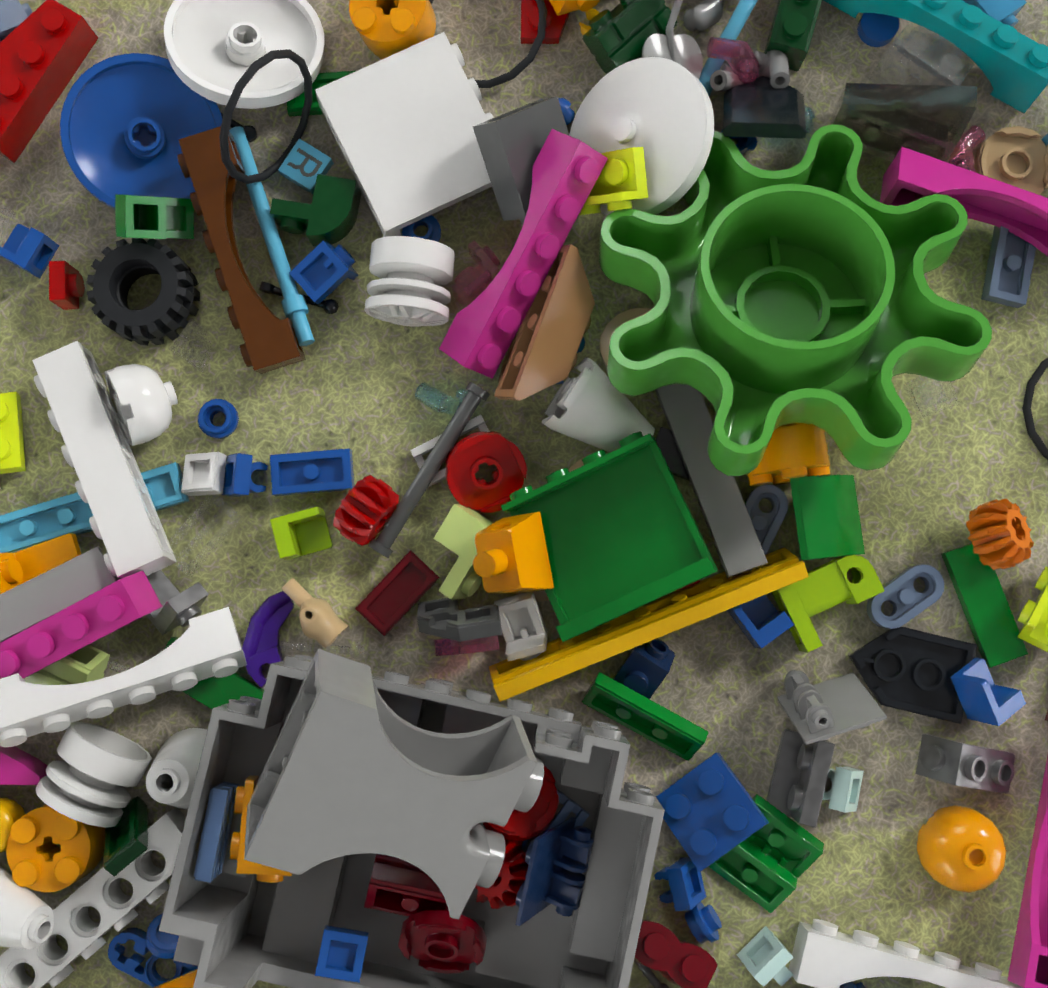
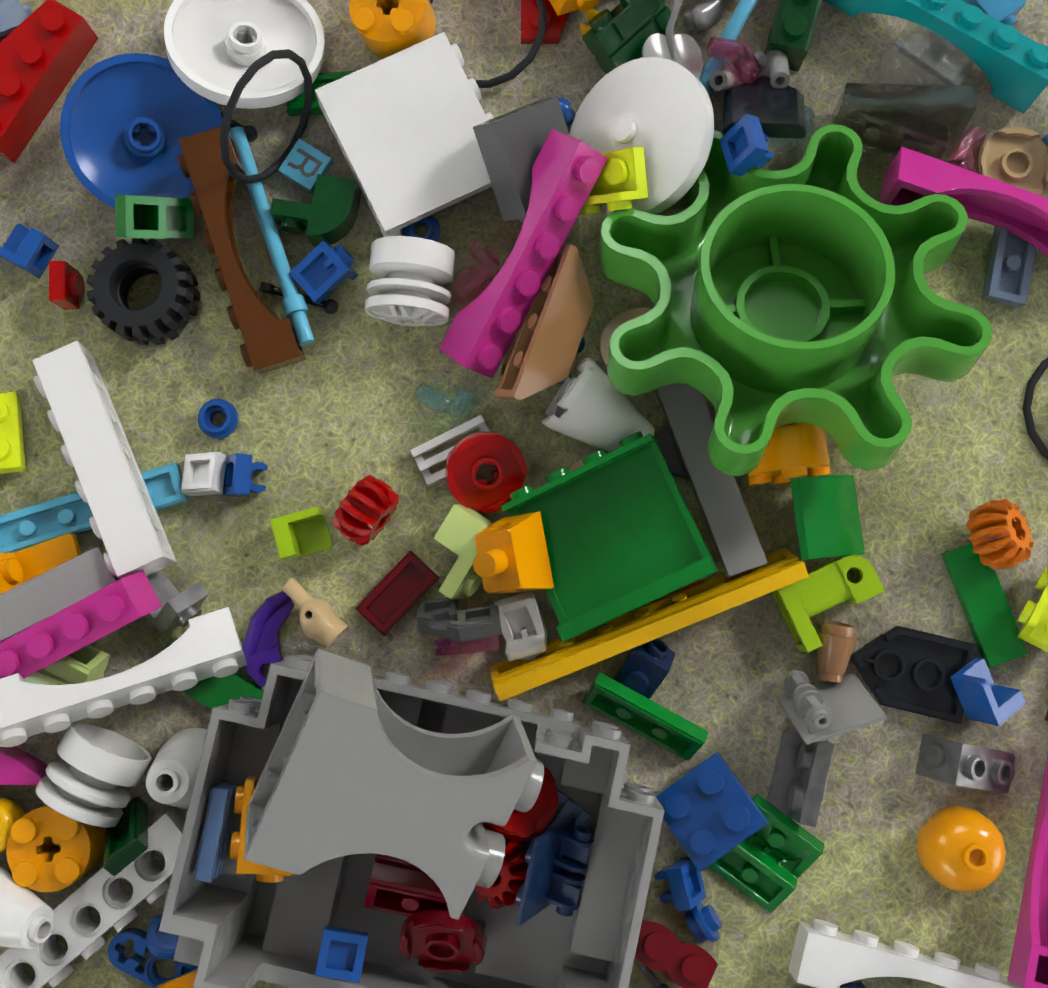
white cylinder [104,364,178,446] -> none
blue plate [270,448,354,496] -> none
dark grey bar [368,382,490,558] -> none
blue panel [727,595,794,649] -> none
light aqua tile [737,926,794,987] -> none
sand blue plate [744,485,788,554] -> none
light aqua tile [822,767,864,813] -> none
blue tile [857,13,900,47] -> none
sand blue plate [867,564,944,629] -> none
none -> blue tile [720,114,774,177]
none -> medium nougat cone [816,620,858,683]

